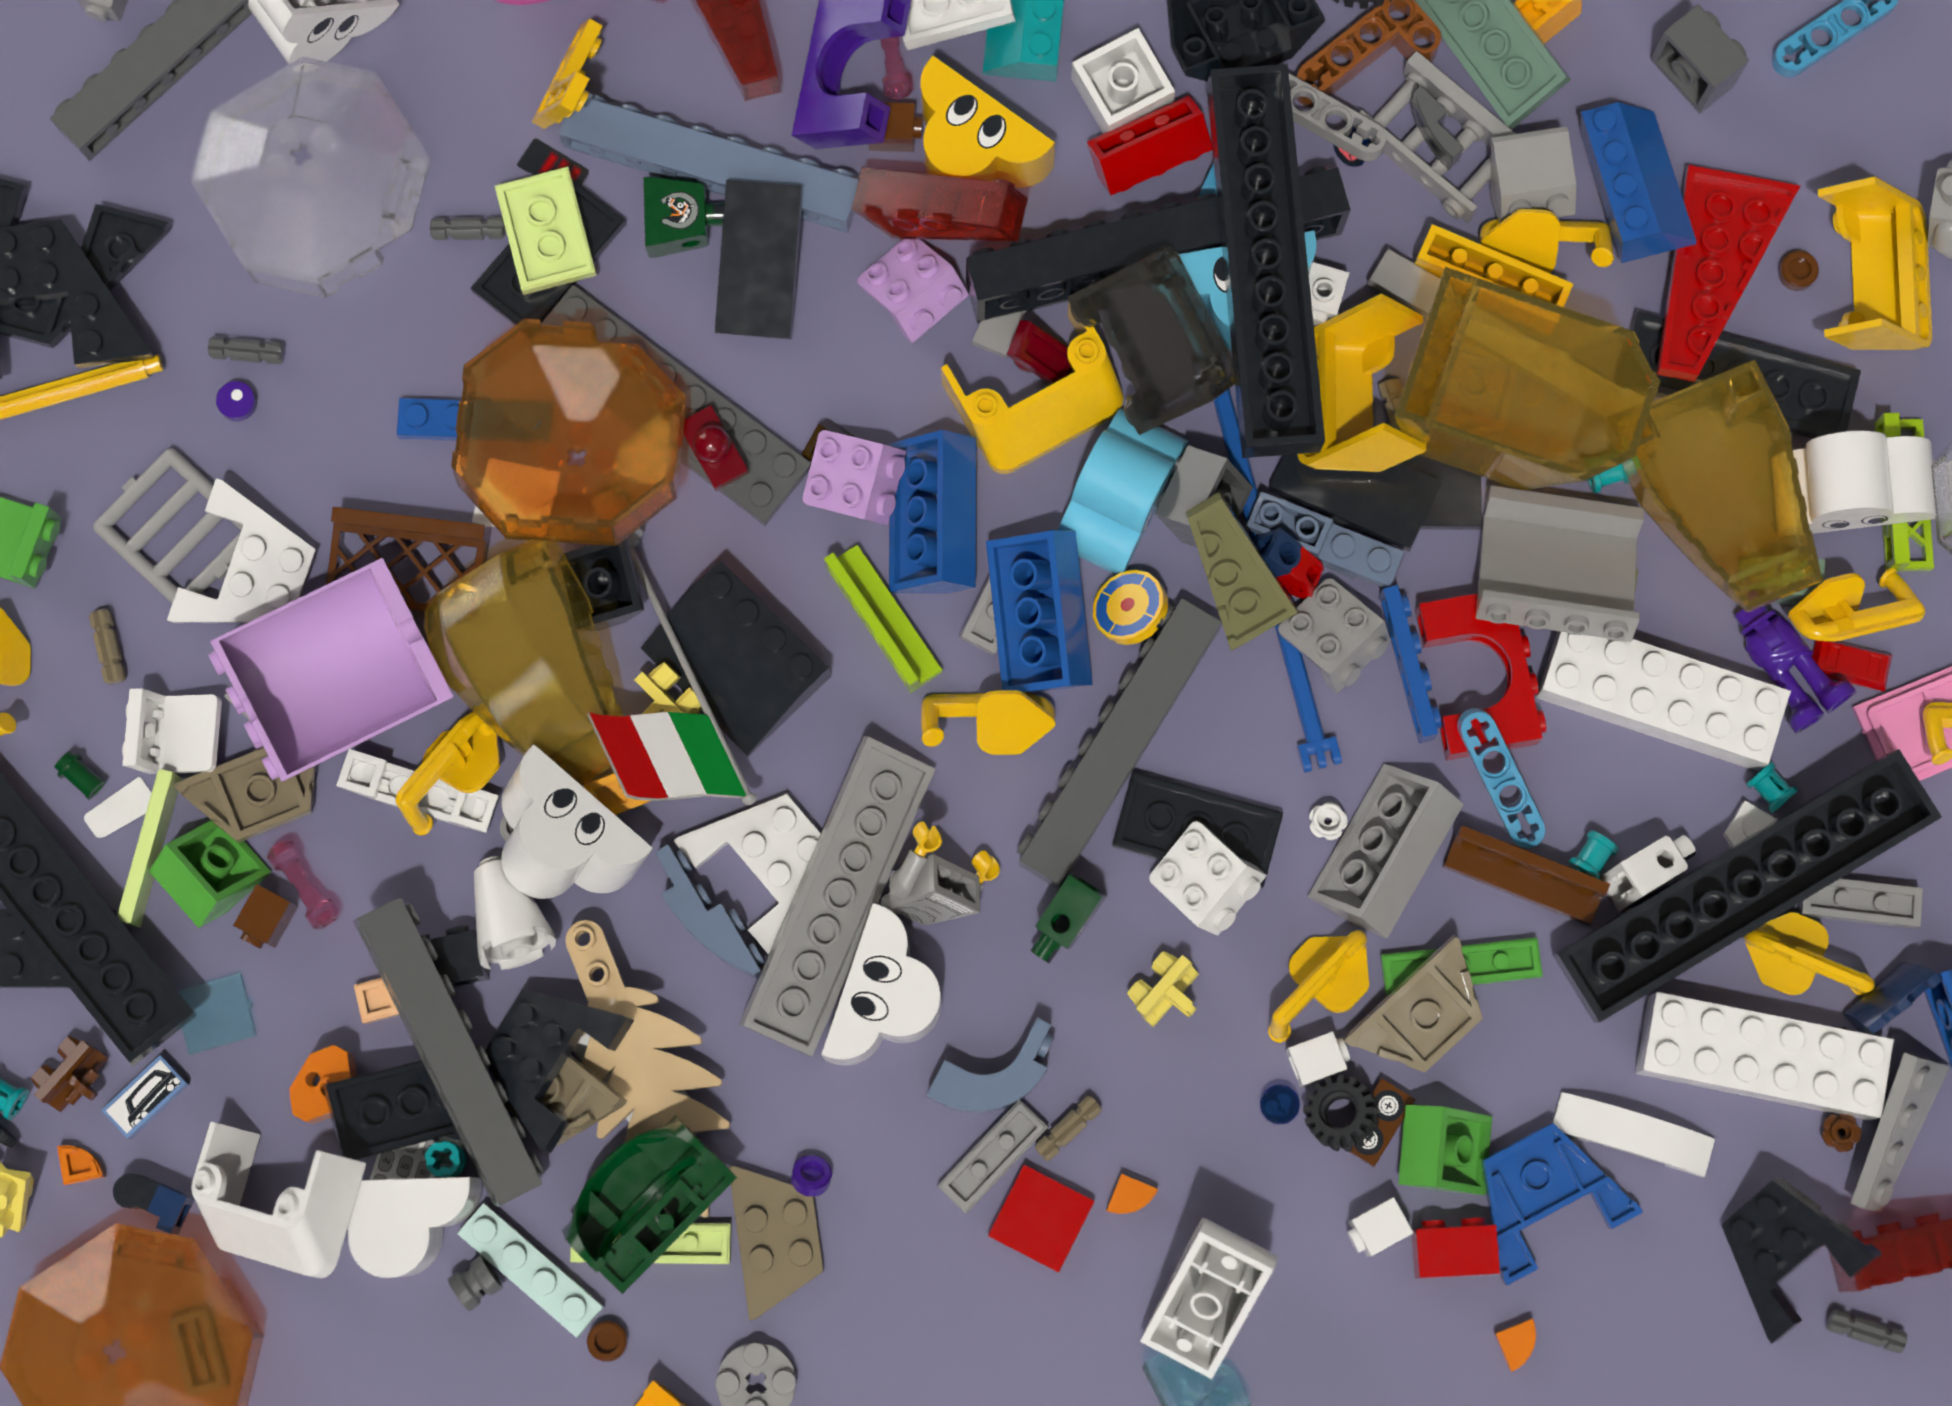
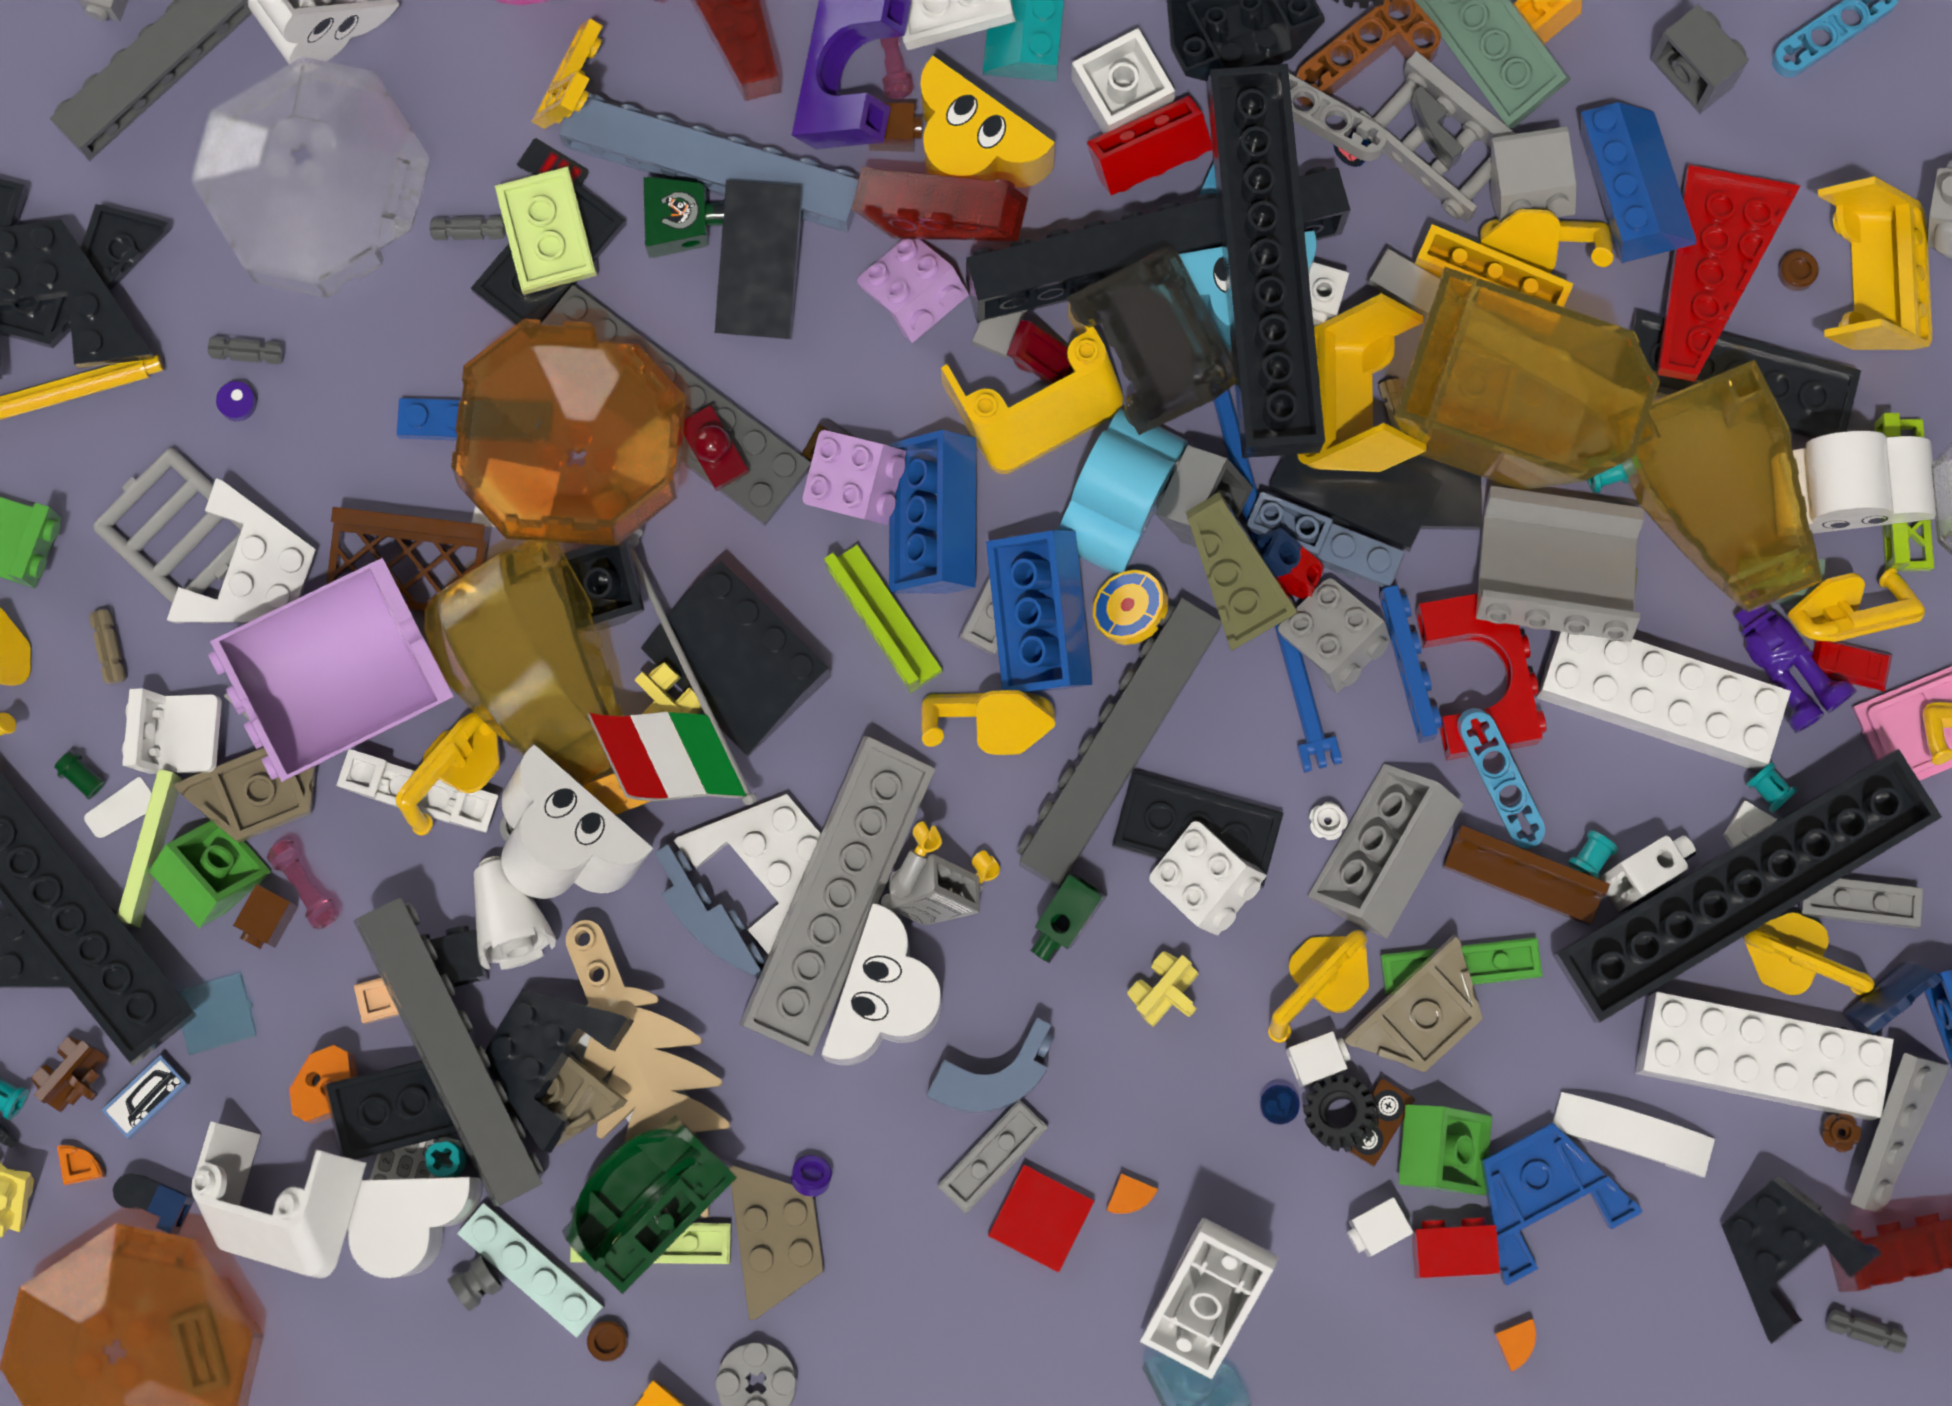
dark tan axle [1035,1096,1102,1161] -> none

